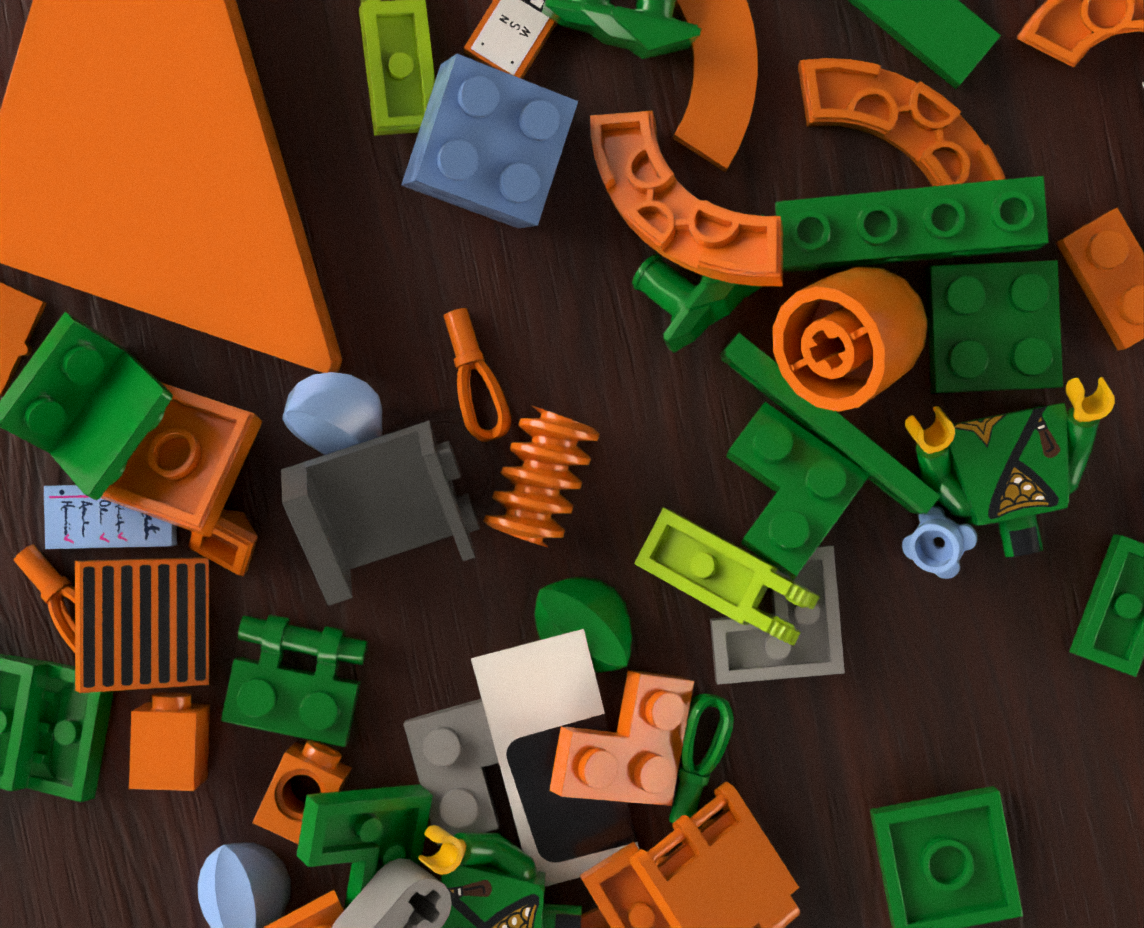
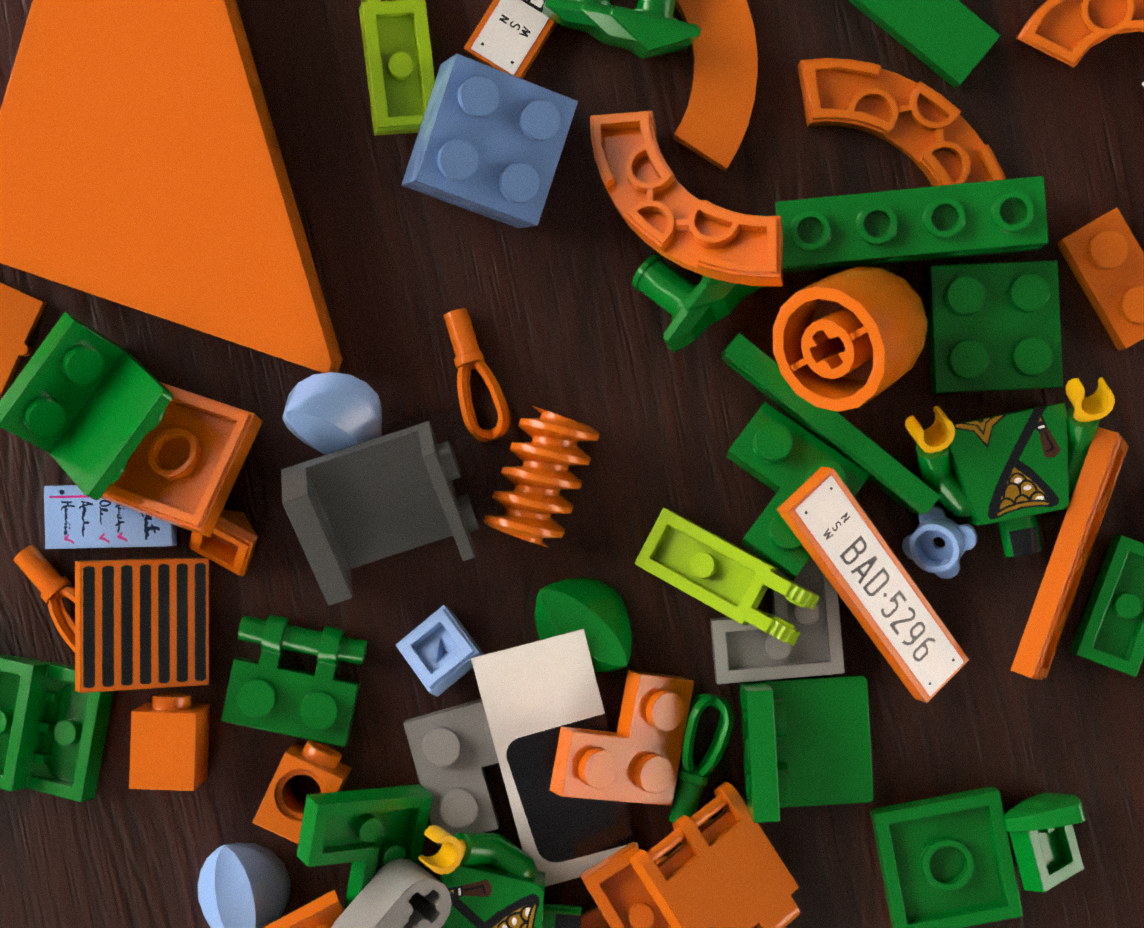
none -> light blue tile [396,605,484,697]
none -> green bracket [739,674,874,823]
none -> tile [776,467,969,703]
none -> green tile [1003,793,1086,893]
none -> orange tile [1010,427,1129,680]

